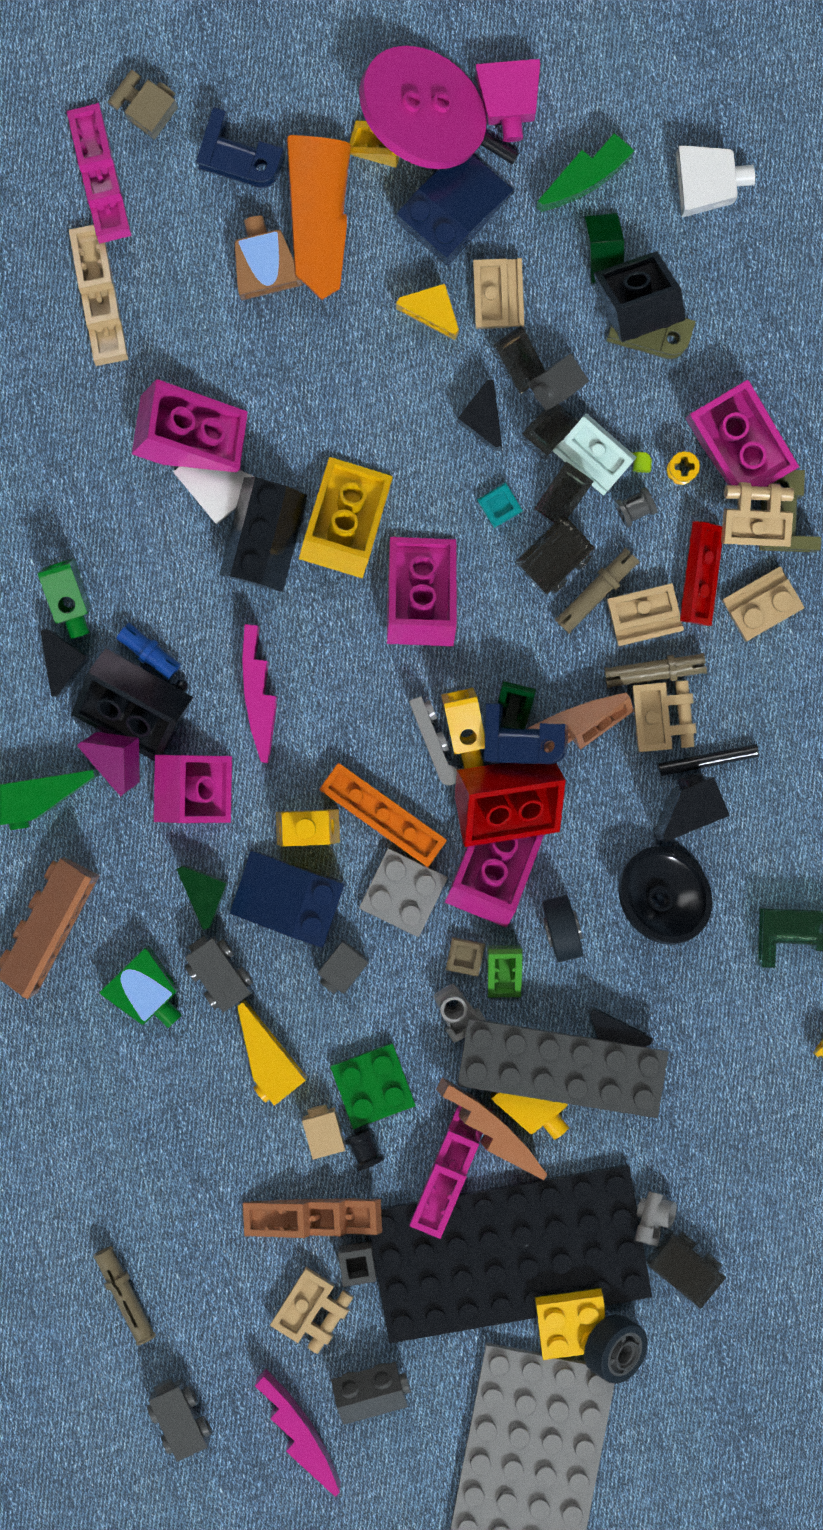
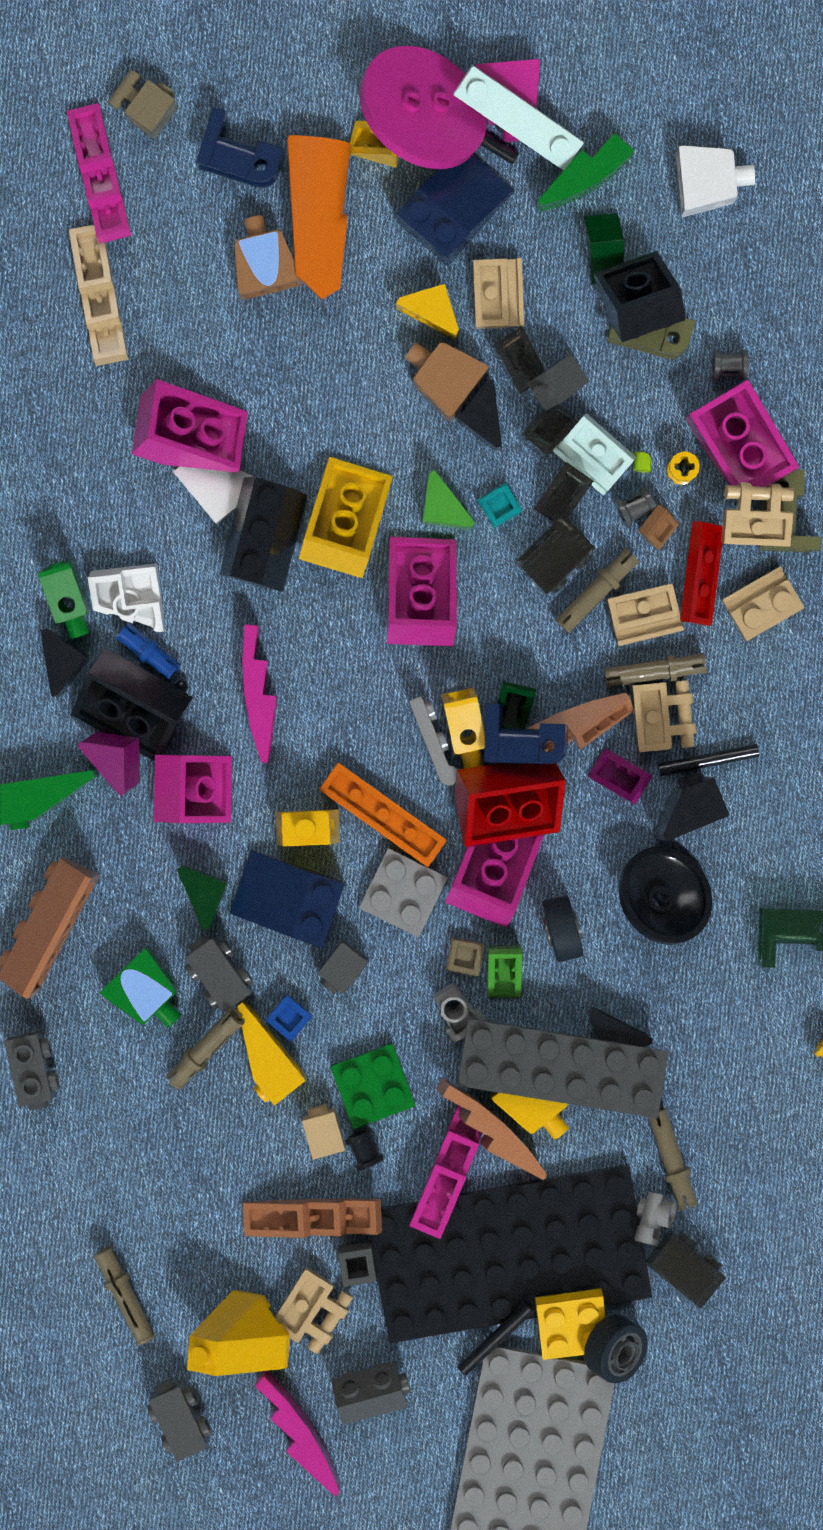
none -> dark grey brick [4,1030,60,1110]
none -> white slope [87,563,165,632]
none -> dark tan pin [166,1008,245,1090]
none -> yellow slope [187,1290,290,1376]
none -> blue plate [266,994,313,1042]
none -> medium nougat torso [405,342,489,422]
none -> bright green slope [423,470,475,530]
none -> light aqua plate [453,64,584,170]
none -> black bar [458,1301,535,1375]
none -> magenta slope [587,749,653,805]
none -> medium nougat tile [638,504,679,550]
none -> dark tan pin [647,1108,699,1211]
none -> dark grey bush [712,350,749,380]

